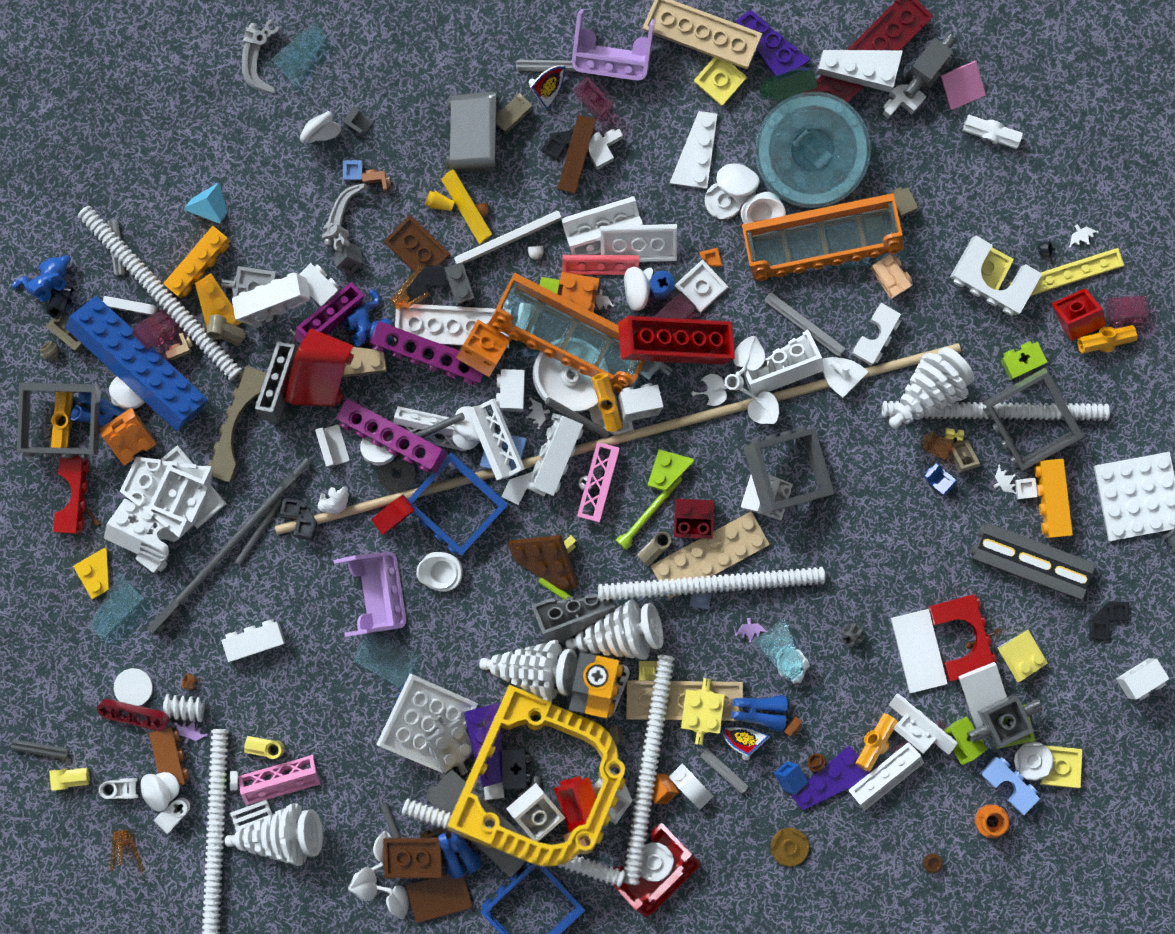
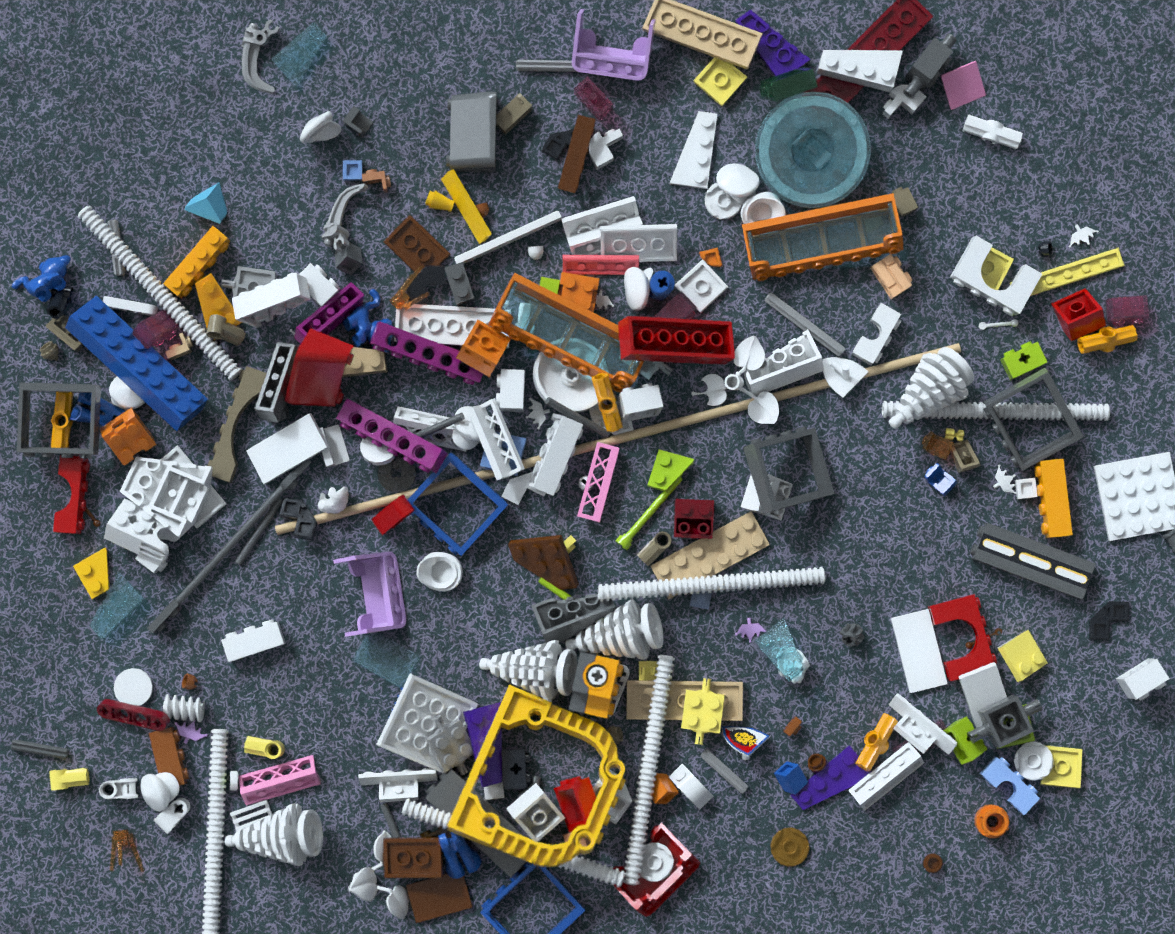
shield [529,65,566,110] -> none
blue piece [731,695,788,732] -> none
none -> white tile [246,413,329,484]
none -> white bracket [359,768,437,802]
none -> white hinge [979,319,1019,330]

